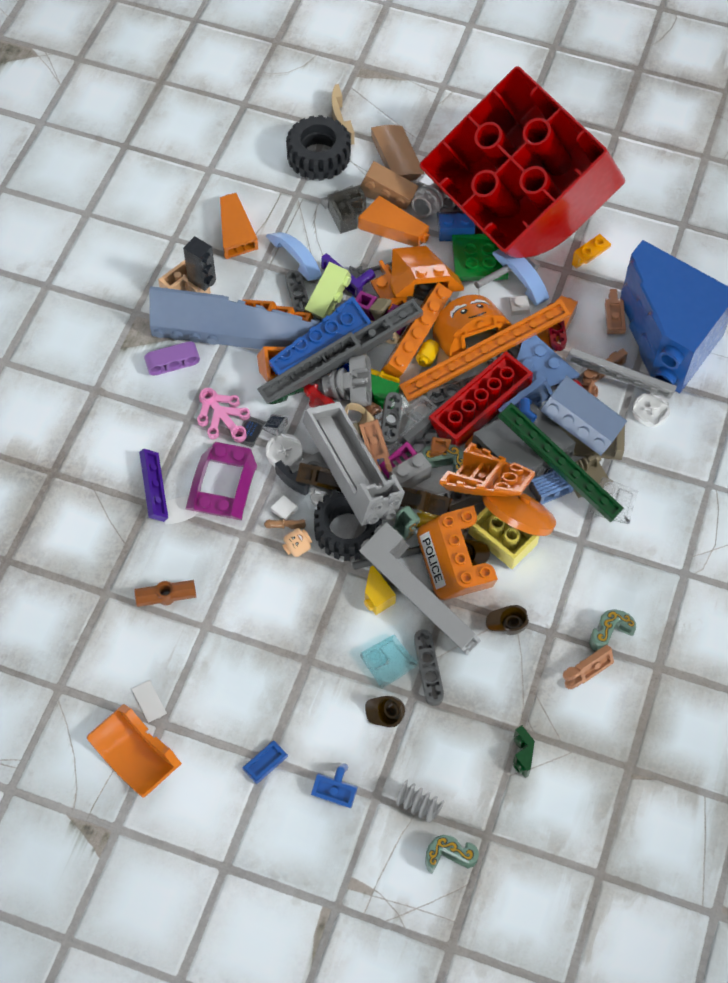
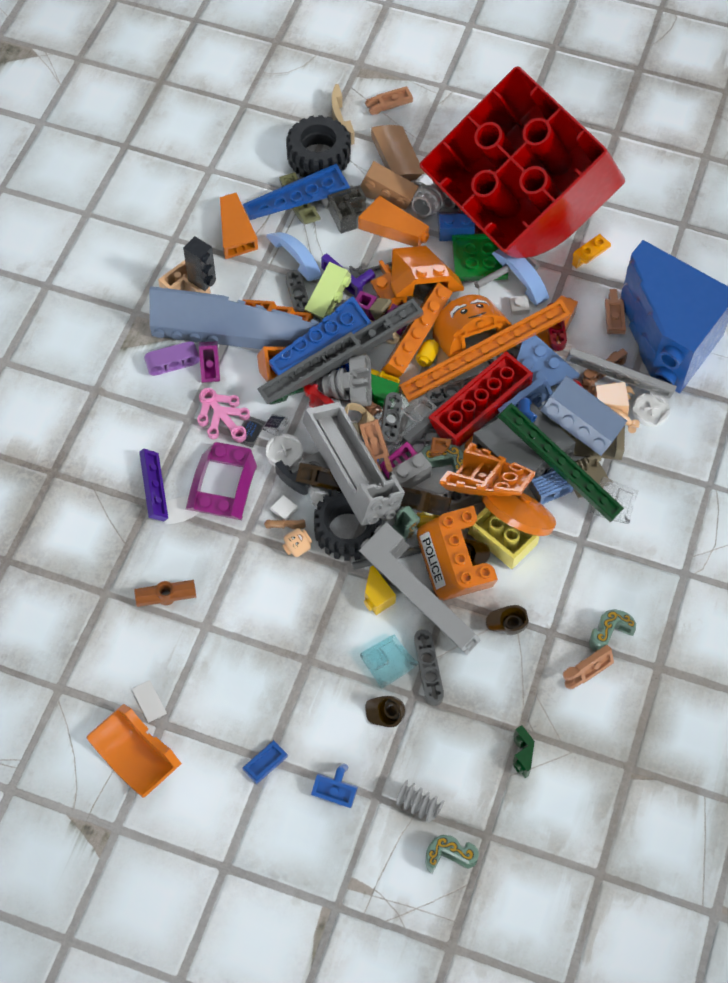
none -> magenta slope [199,341,220,383]
none -> blue wing [243,164,351,220]
none -> olive slope [279,172,321,225]
none -> nougat hinge [365,86,413,115]
none -> light nougat torso [594,382,640,433]

